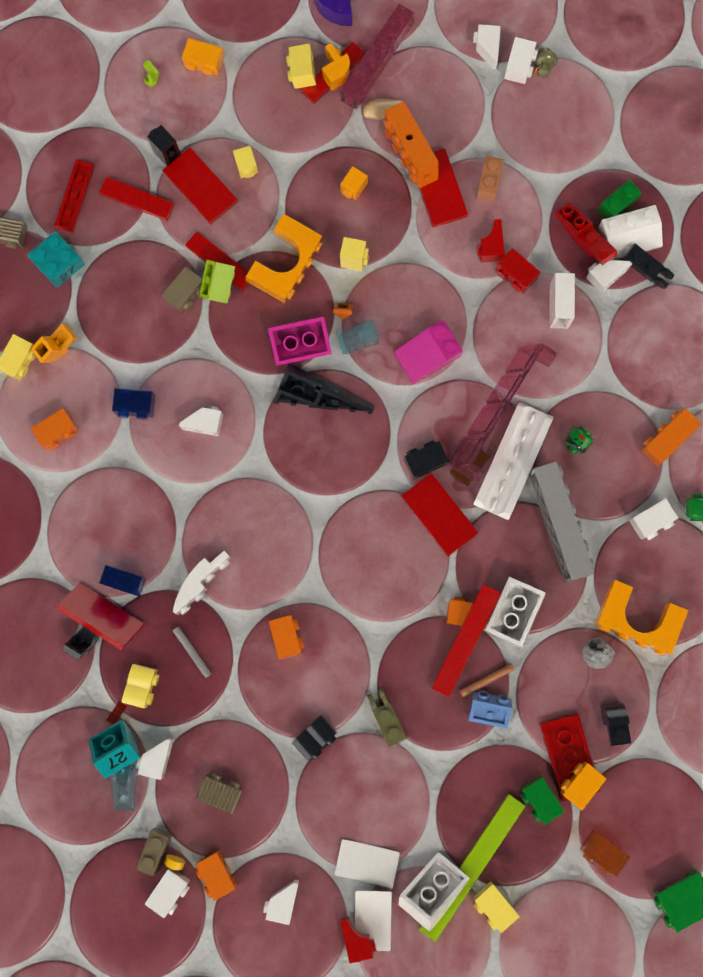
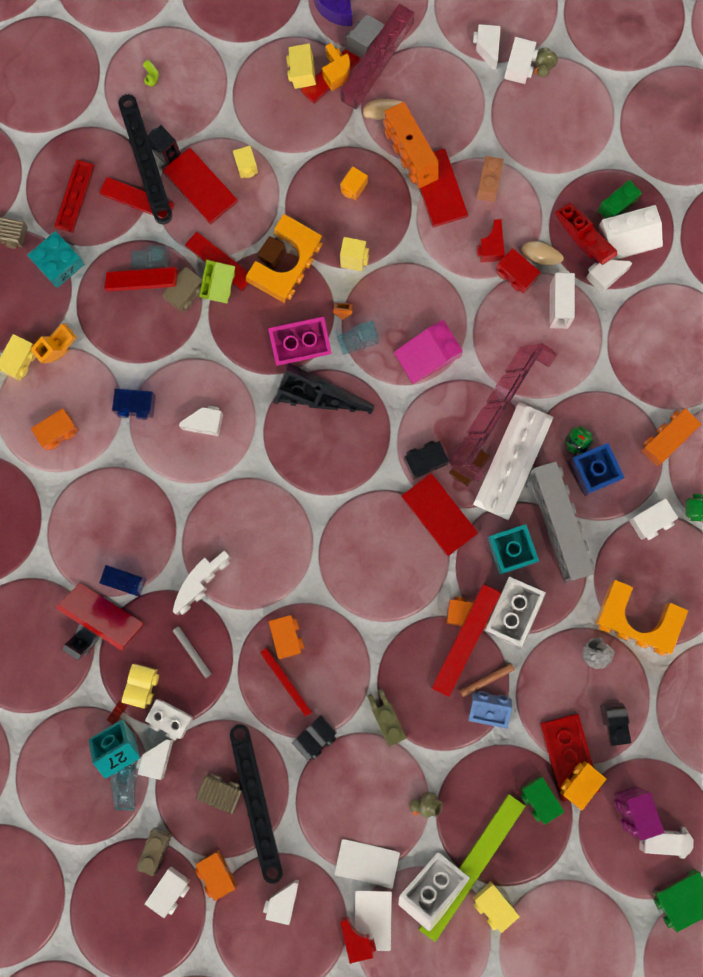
yellow tile [164,855,185,870] -> none
light orange brick [181,38,225,76] -> none
clear orange brick [580,829,630,877] -> none
black hinge [622,243,675,289] -> none
none -> red tile [104,267,178,292]
none -> black plate [118,94,173,225]
none -> clear light blue arch [132,245,170,270]
none -> white brick [145,699,193,740]
none -> black plate [230,724,283,884]
none -> reddish brown brick [257,236,286,269]
none -> red tile [260,648,313,717]
none -> dark grey brick [345,14,386,60]
none -> olive animal [409,792,443,818]
none -> teal brick [487,524,539,575]
none -> tan arm [521,241,564,265]
none -> blue brick [569,443,625,496]
none -> magenta piece [613,786,665,841]
none -> white piece [639,827,693,859]

